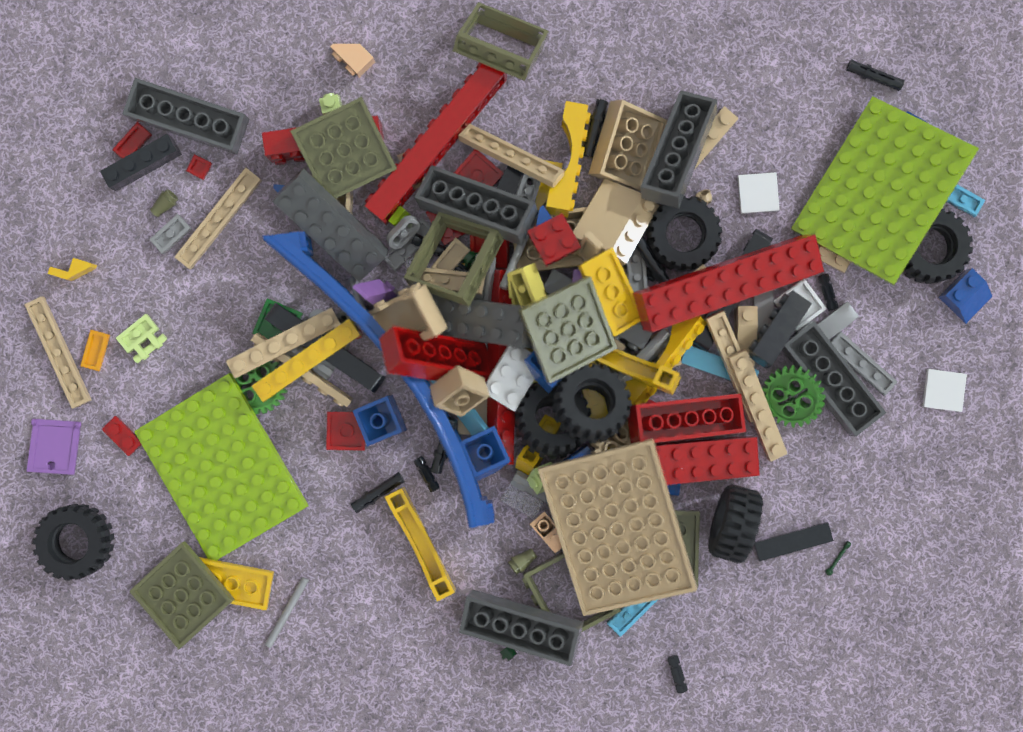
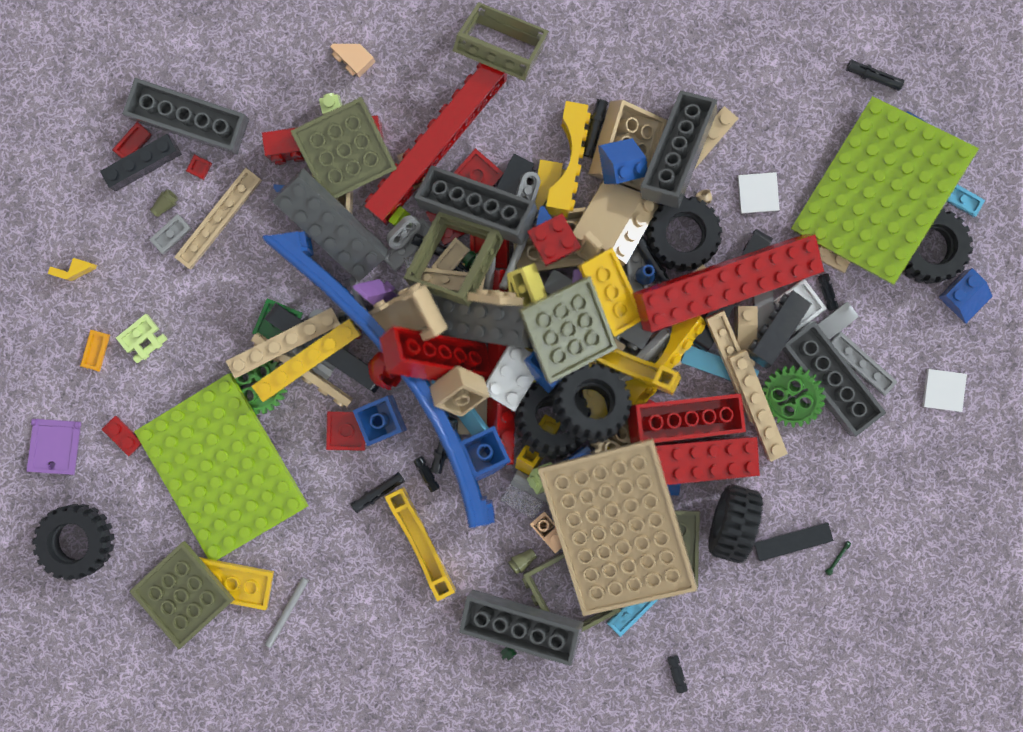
tan plate [24,296,92,409] -> none
tan plate [458,124,564,188] -> none
none -> red cylinder [368,351,402,390]
none -> tan plate [467,289,524,306]
none -> blue slope [598,138,648,184]
none -> blue cone [635,265,655,285]

